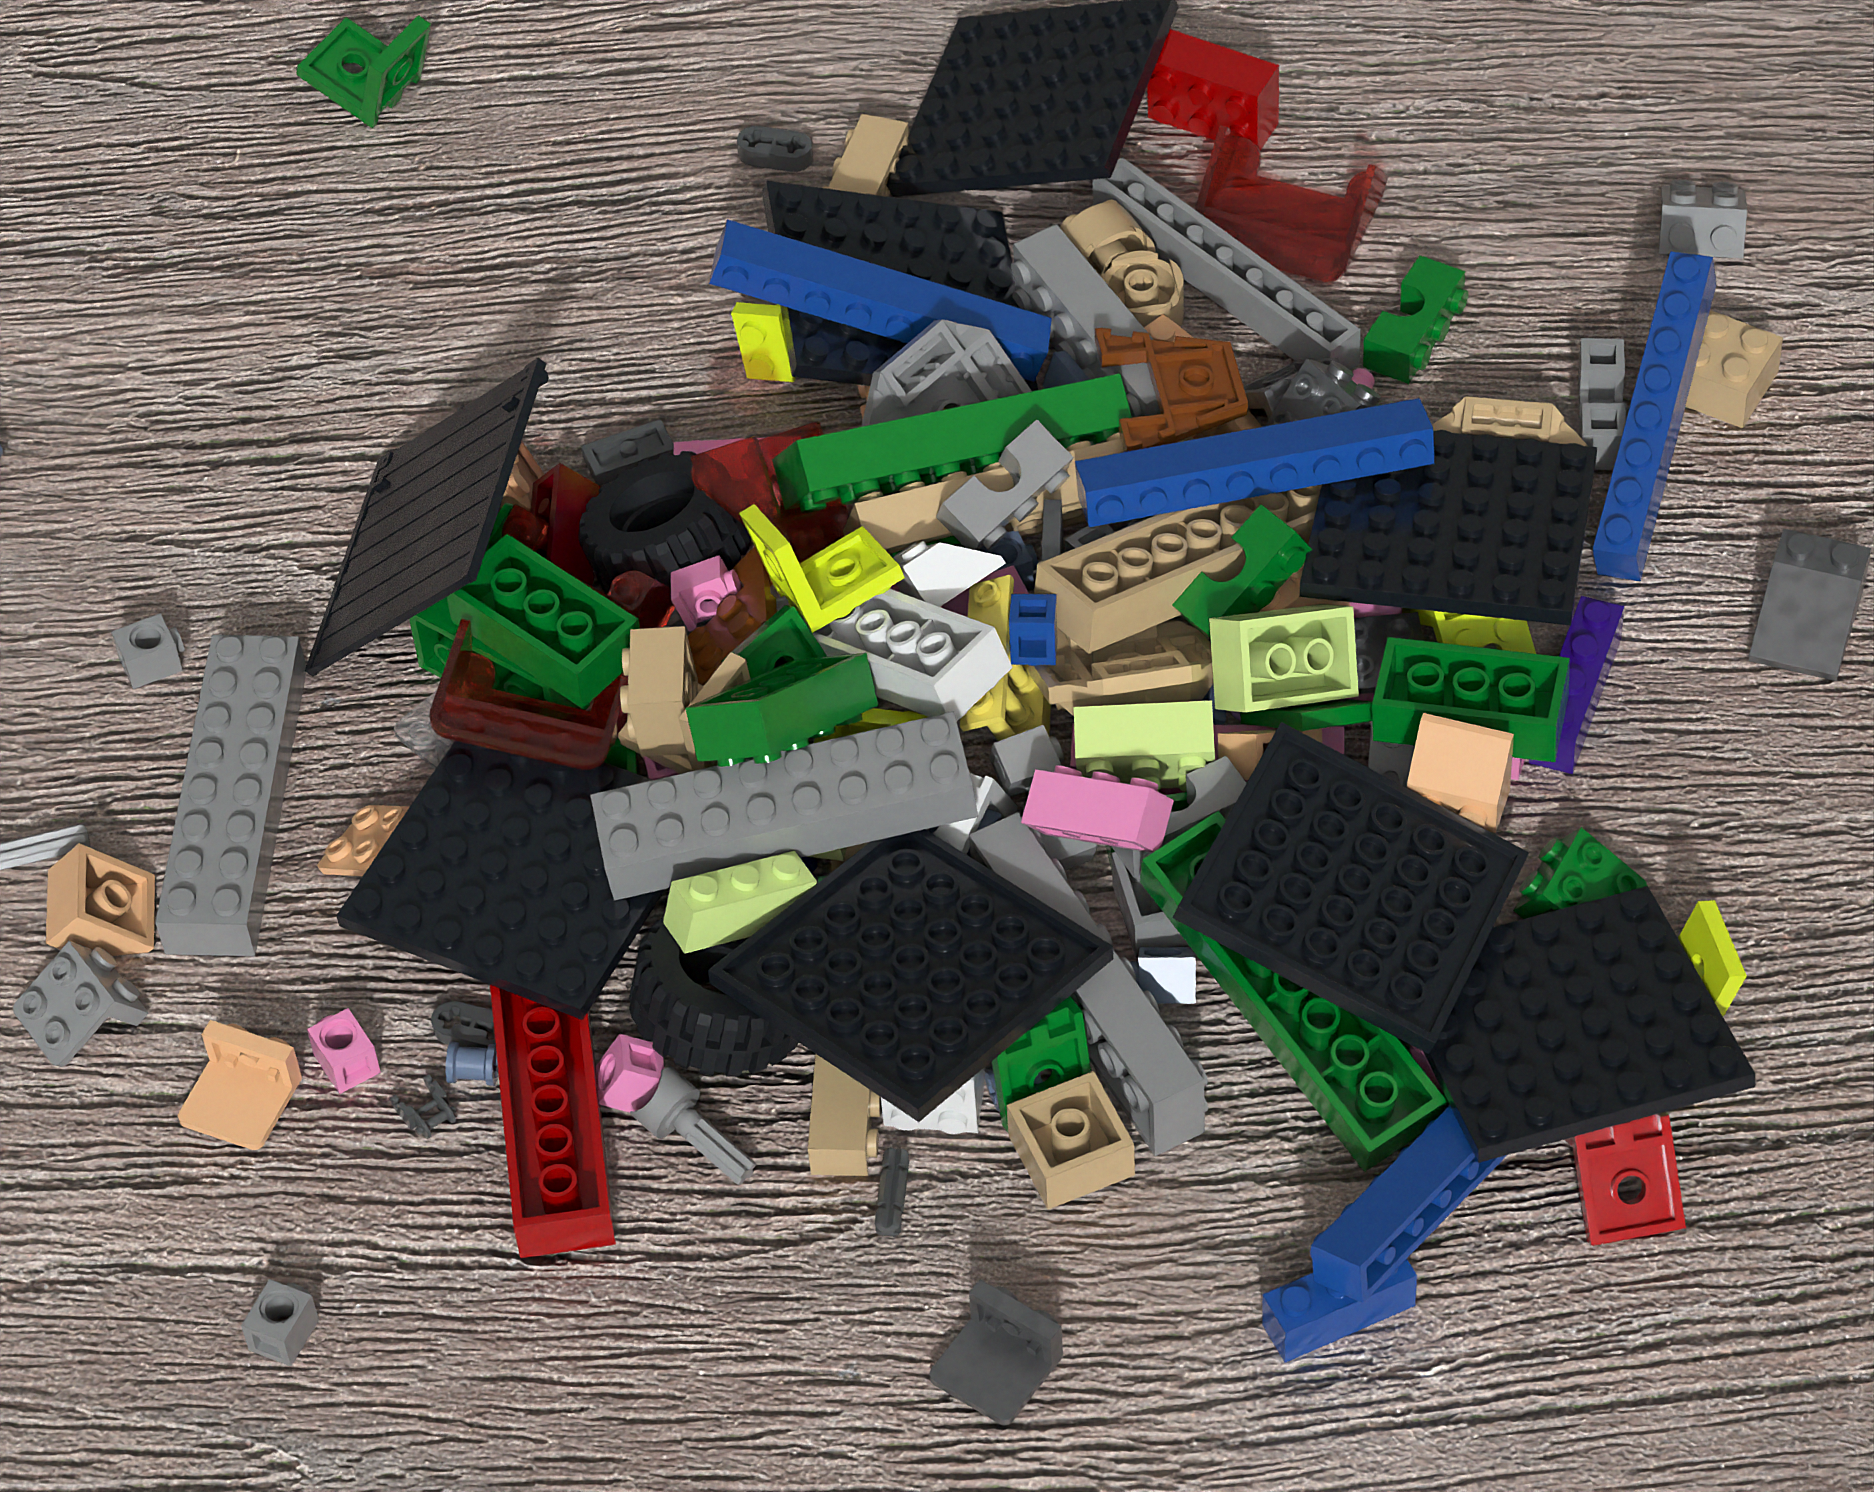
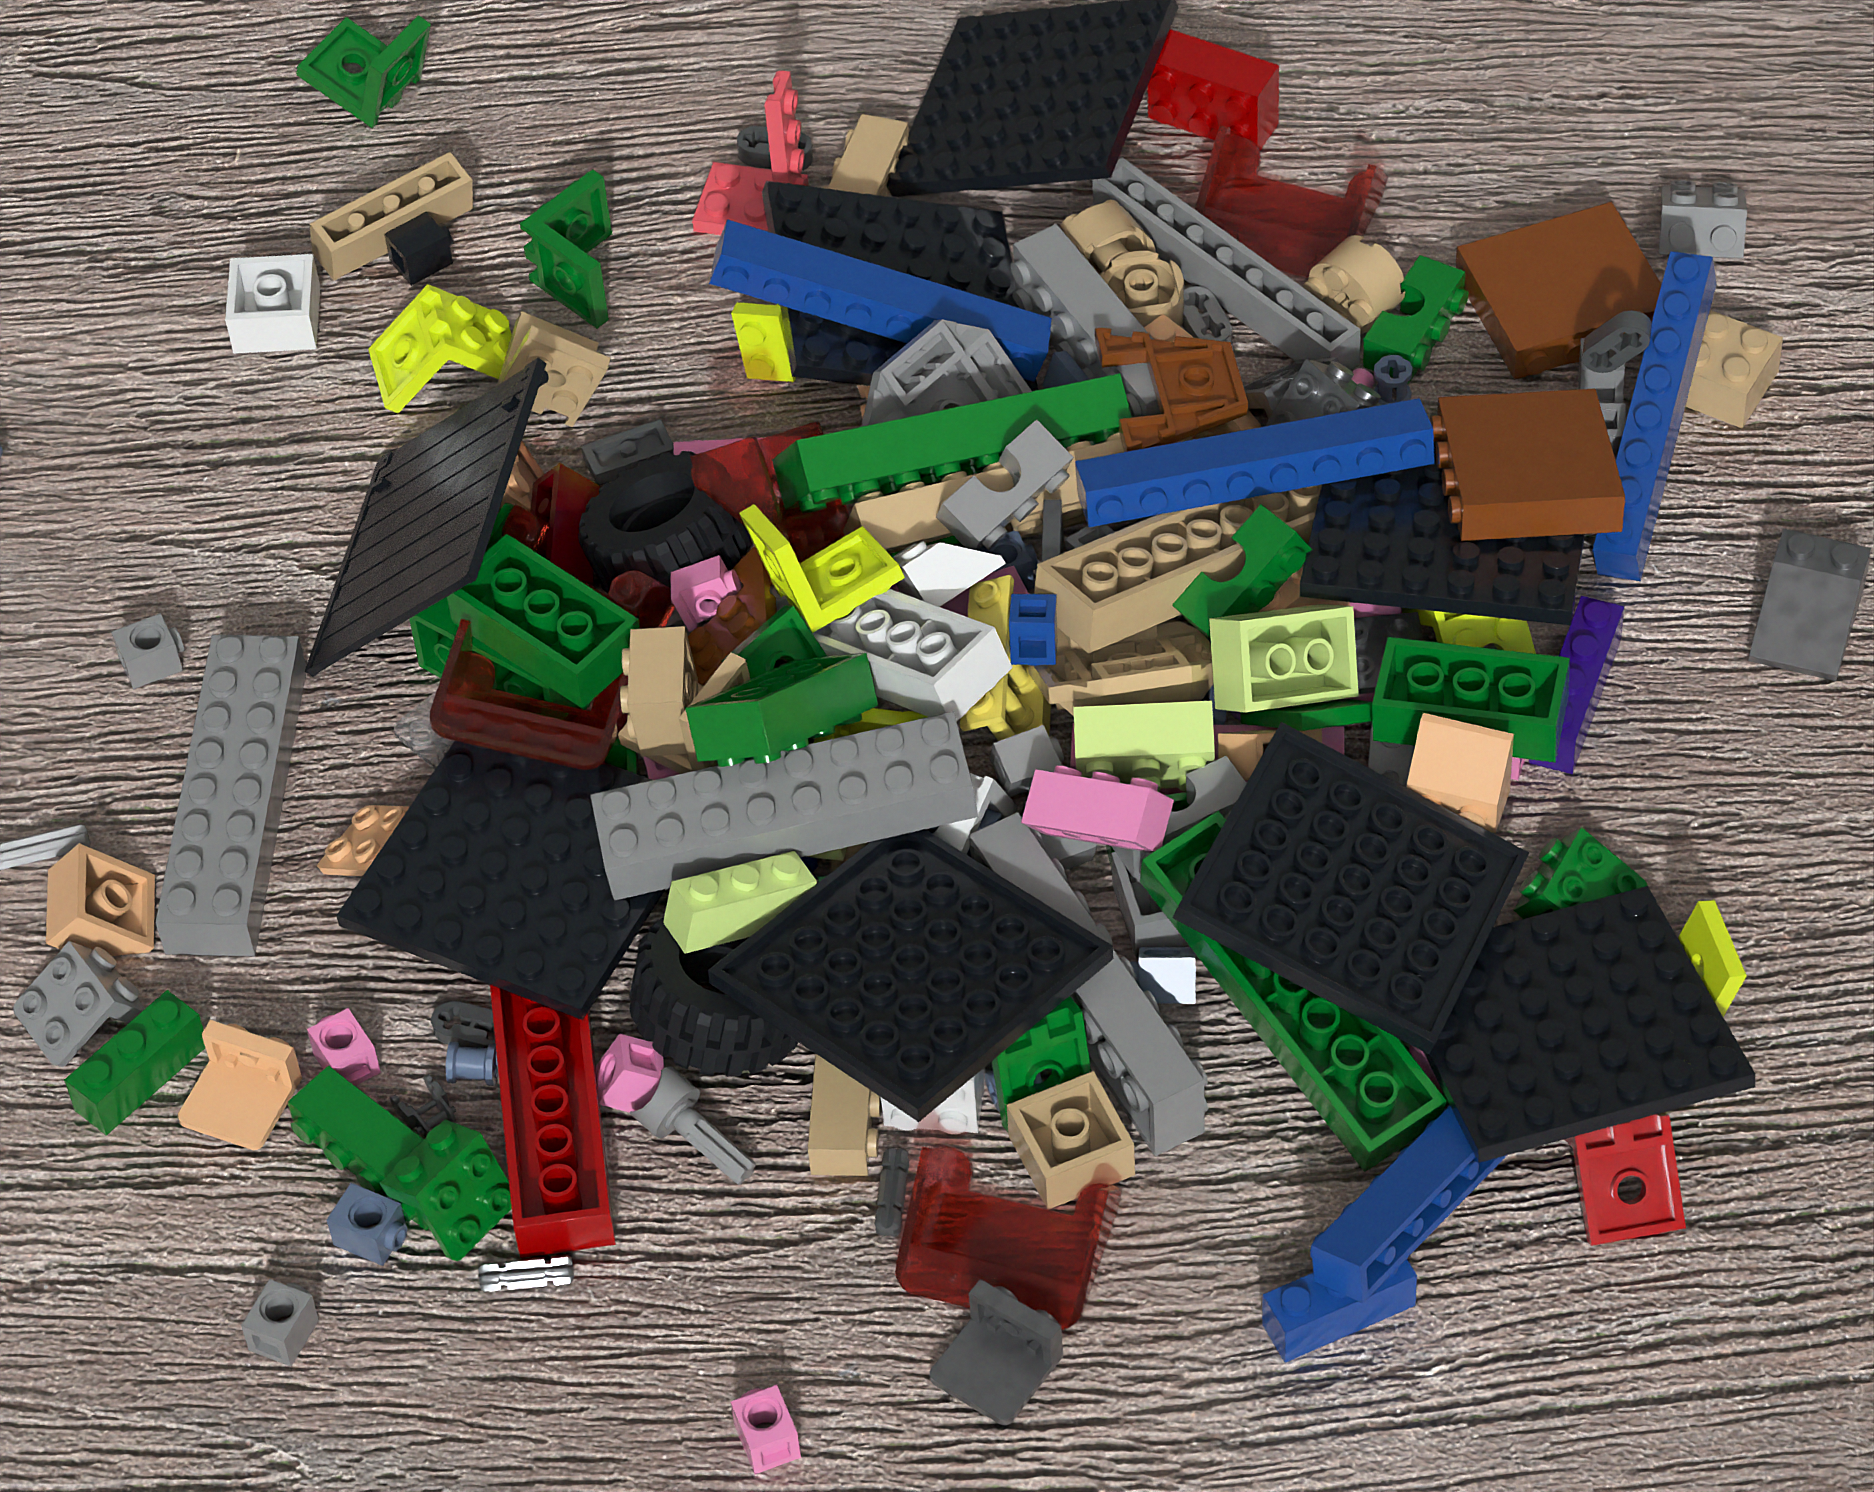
none -> green brick [64,990,205,1136]
none -> white brick [225,254,320,354]
none -> green brick [288,1066,429,1231]
none -> tan brick [310,152,473,281]
none -> sand blue brick [327,1183,407,1266]
none -> neon yellow bracket [368,284,512,413]
none -> green bracket [380,1119,512,1261]
none -> black brick [384,212,453,286]
none -> axle [478,1255,574,1292]
none -> tan bracket [497,311,610,427]
none -> green bracket [520,169,612,329]
none -> coral bracket [692,71,809,235]
none -> bright pink brick [730,1385,801,1474]
none -> clear red windscreen [895,1144,1123,1330]
none -> light grey beam [1178,286,1232,345]
none -> tan brick [1303,235,1405,334]
none -> sand blue bush [1374,355,1412,405]
none -> dark orange brick [1430,388,1625,541]
none -> dark orange brick [1456,202,1662,380]
none -> dark grey beam [1582,310,1652,373]

